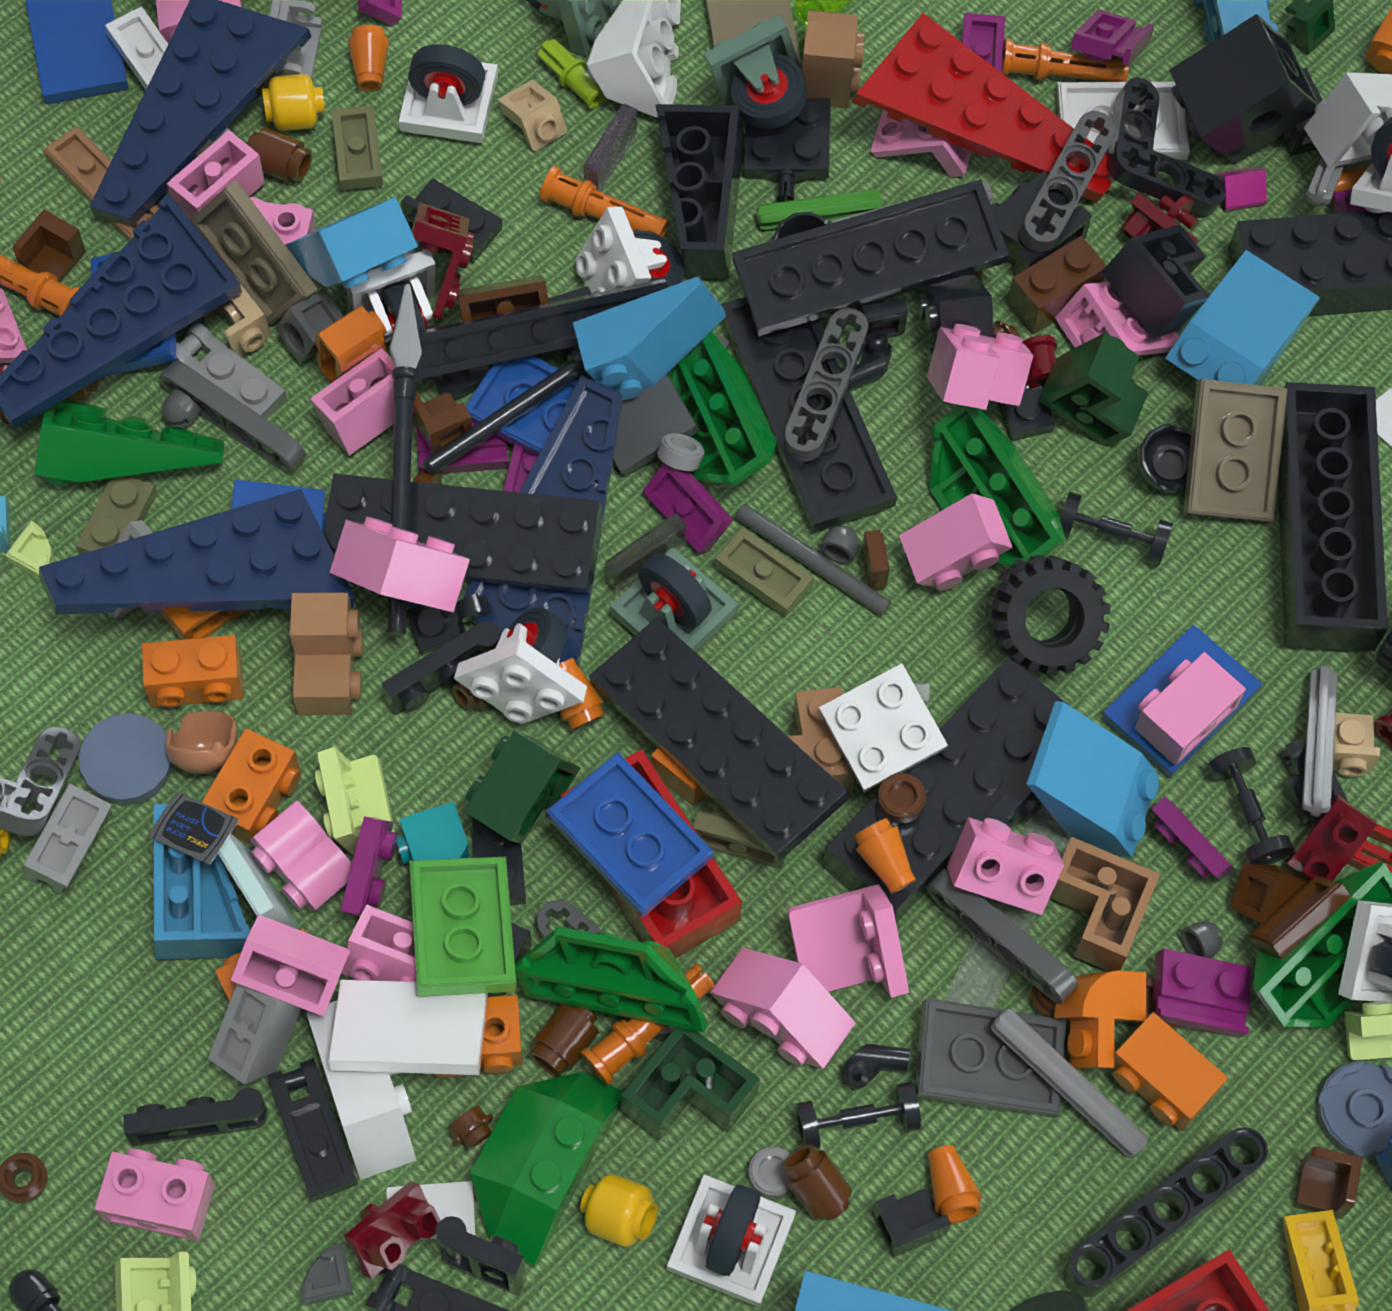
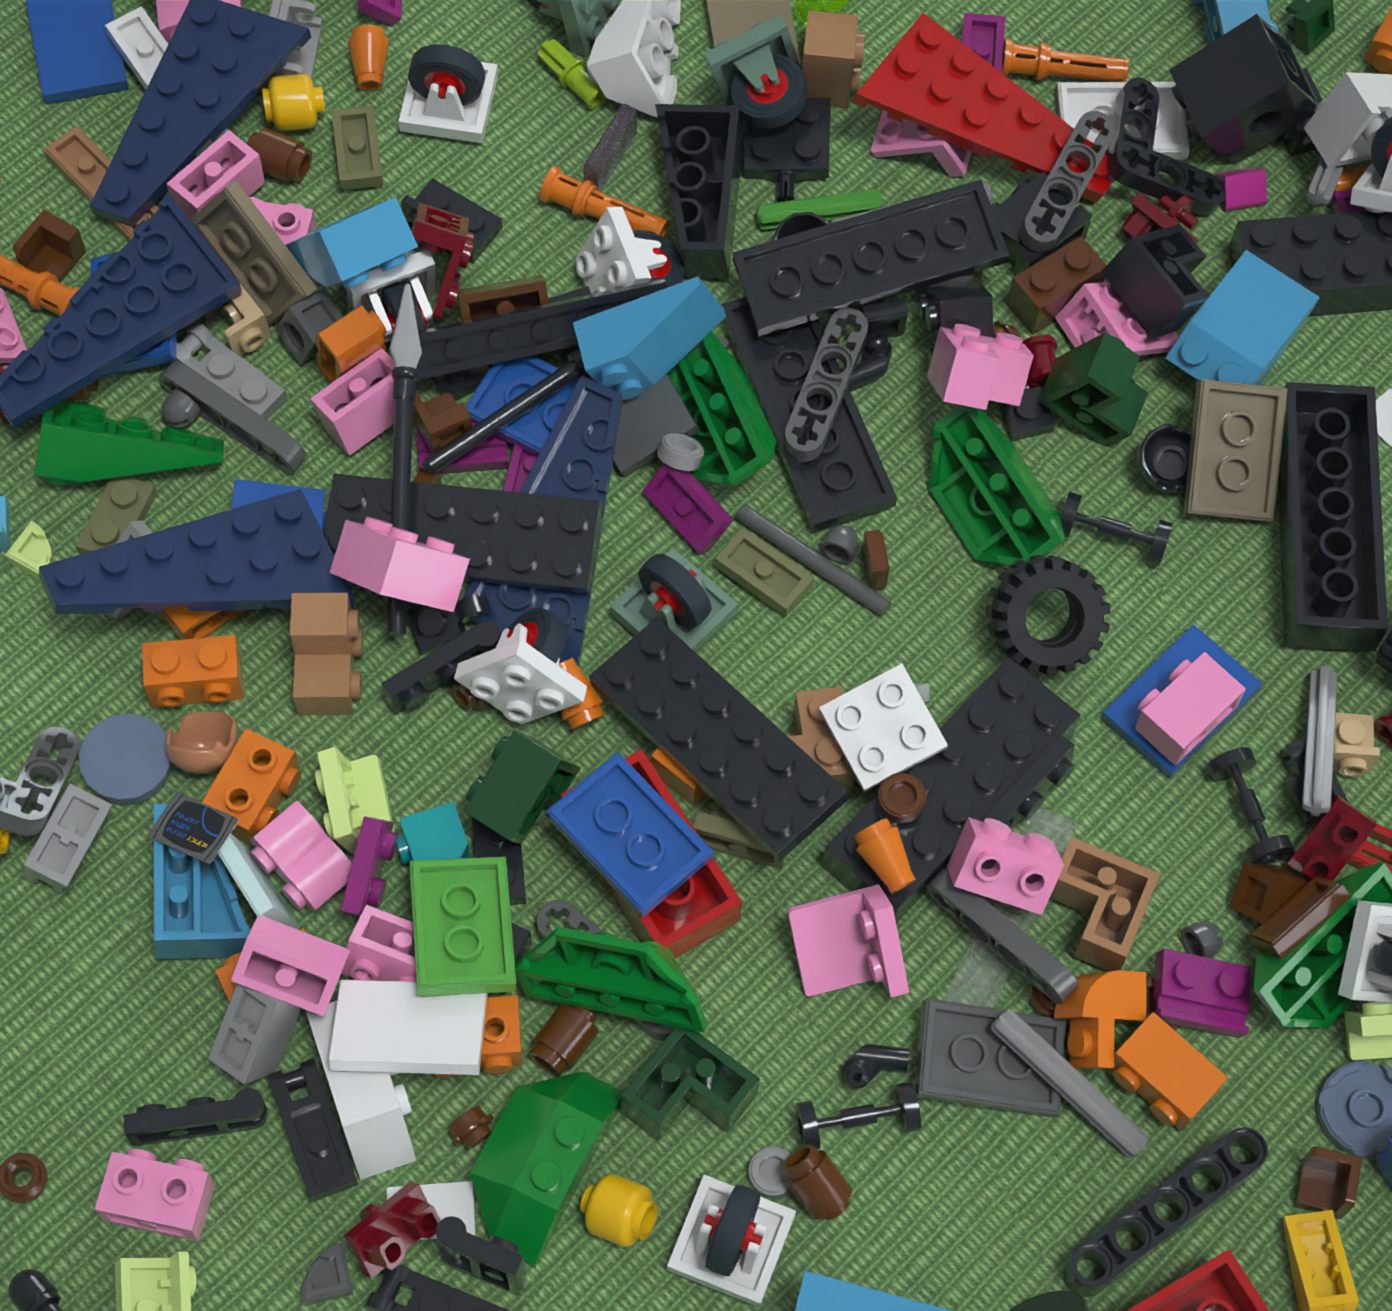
tan bracket [497,80,567,151] -> none
orange pin [580,963,715,1086] -> none
clear smoke tile [605,514,686,594] -> none
bright pink brick [710,948,856,1069] -> none
black panel [872,1189,951,1258] -> none
bright pink brick [899,493,1013,590] -> none
orange cone [927,1145,982,1224] -> none
dark azure slope [1027,701,1159,858] -> none
magenta plate [1071,9,1154,65] -> none
magenta plate [1152,796,1235,881] -> none

